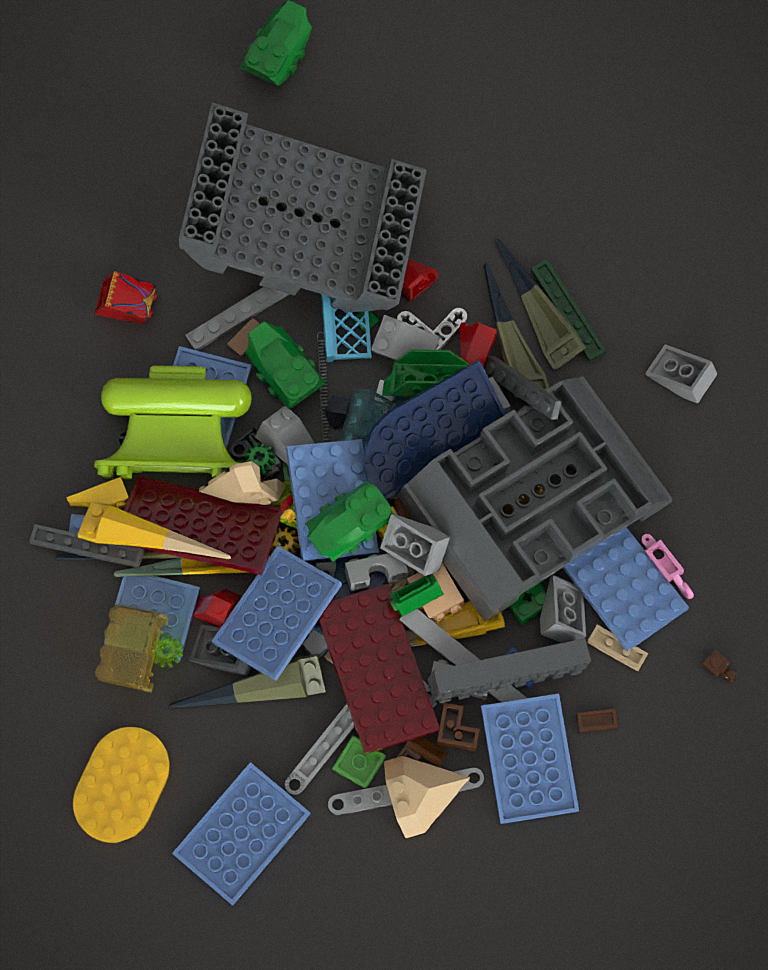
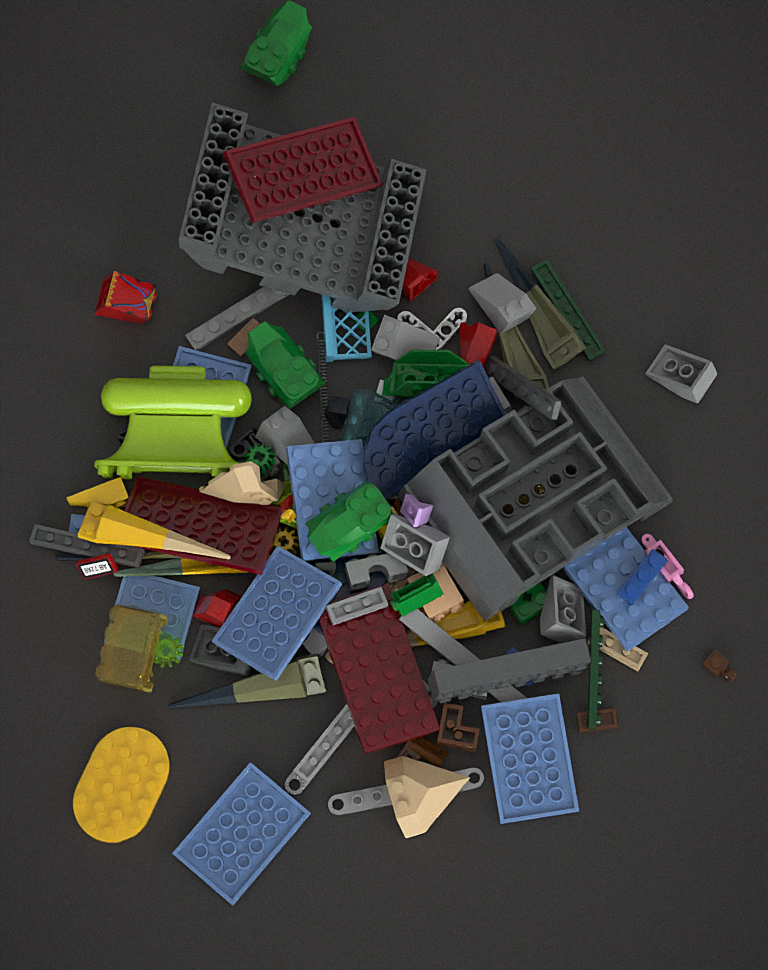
bright green tile [332,736,386,789] -> none
none -> tile [76,553,119,579]
none -> dark red plate [223,117,383,223]
none -> light grey plate [326,587,388,625]
none -> lavender slope [400,494,433,527]
none -> light grey slope [468,273,537,334]
none -> dark green plate [587,610,604,730]
none -> blue plate [617,549,668,605]

